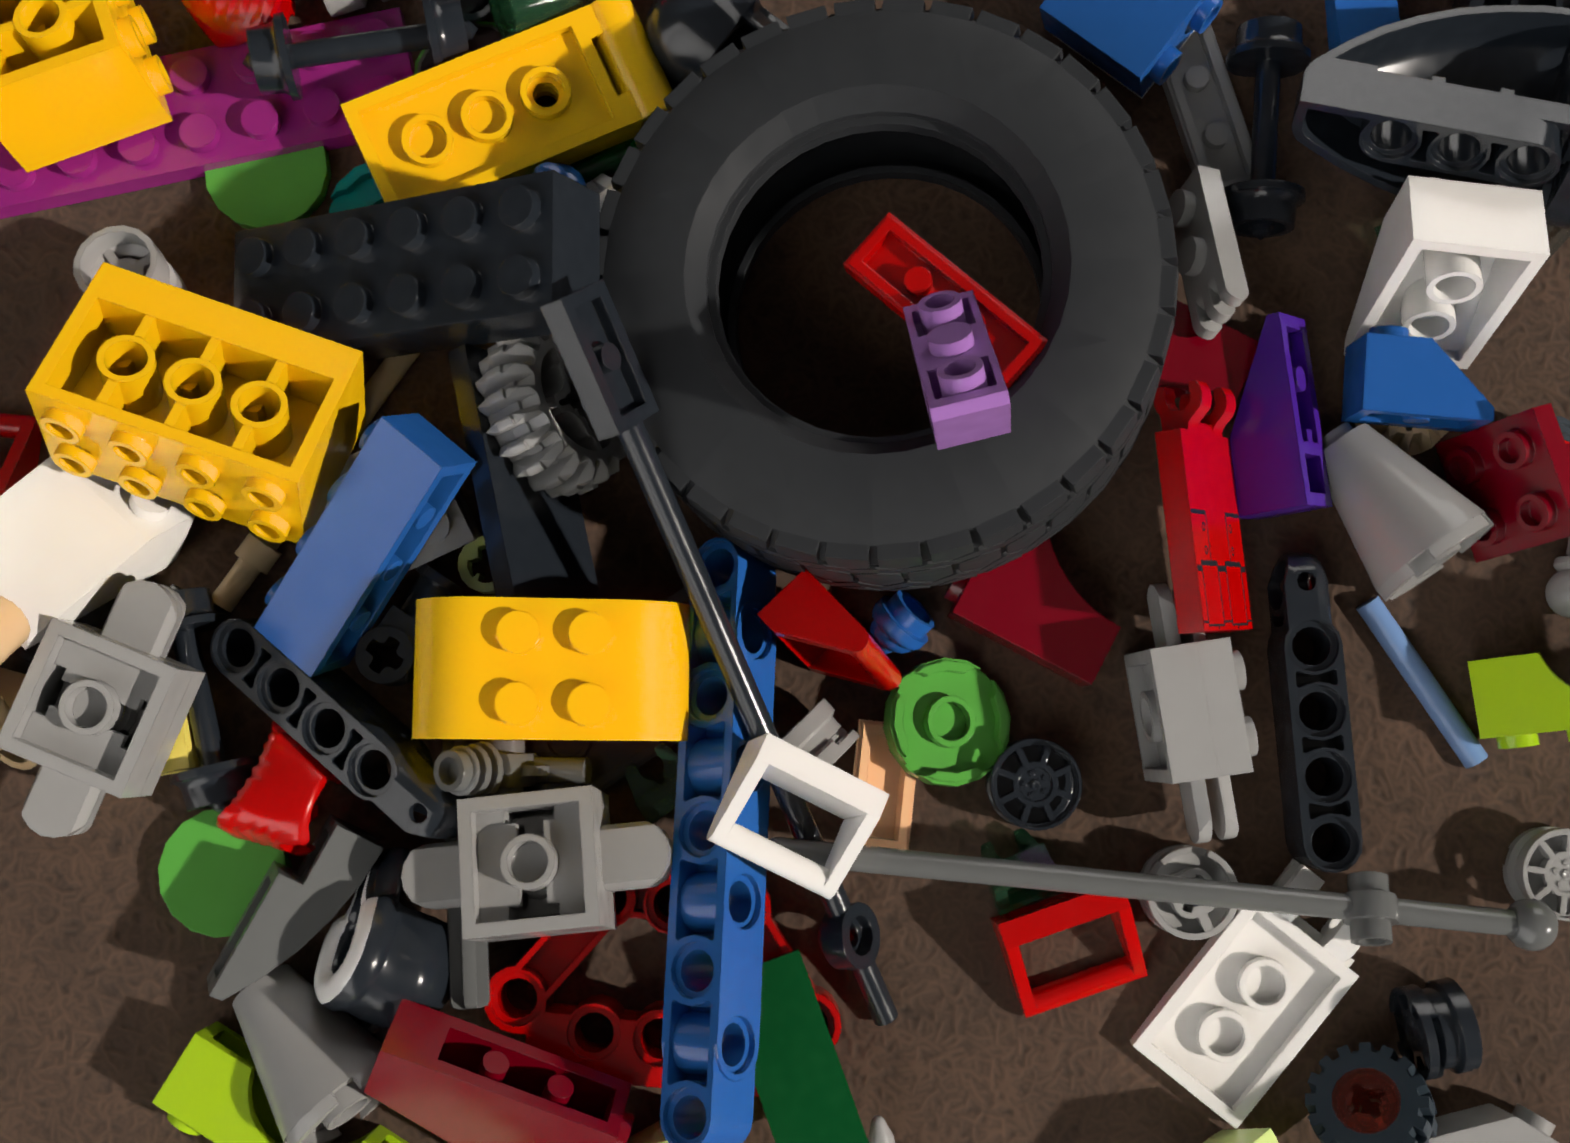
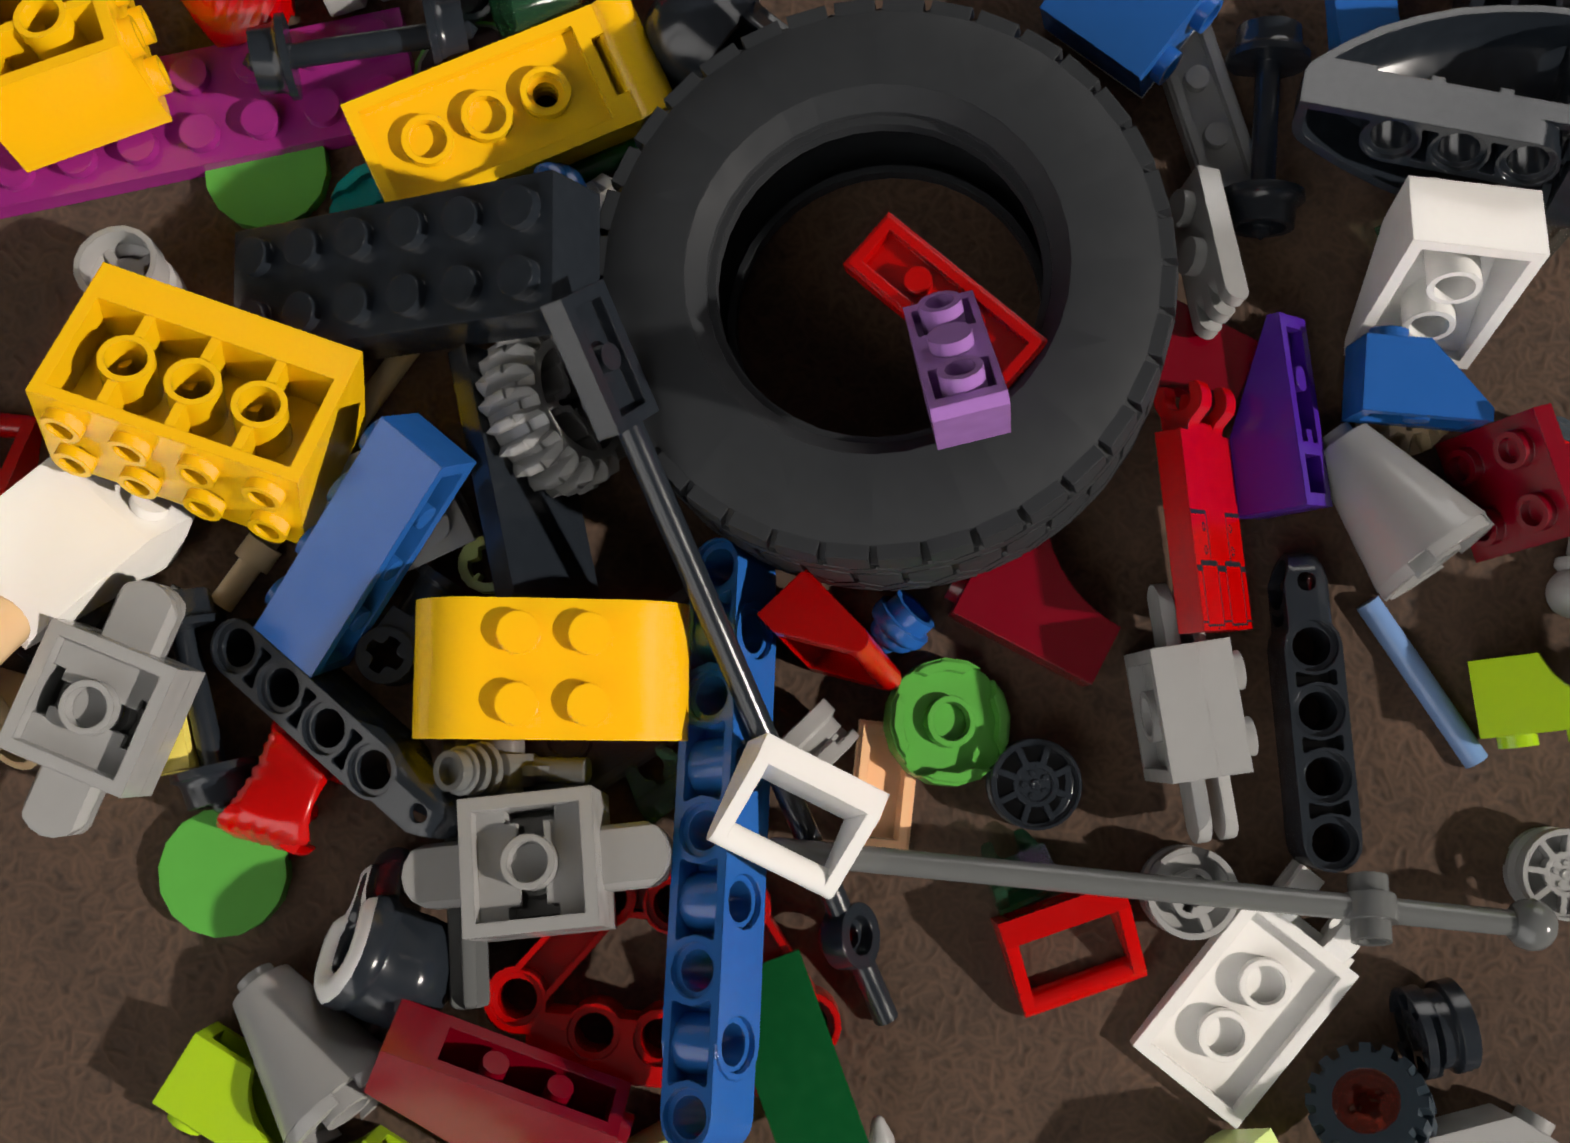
dark grey slope [207,814,384,1001] -> none

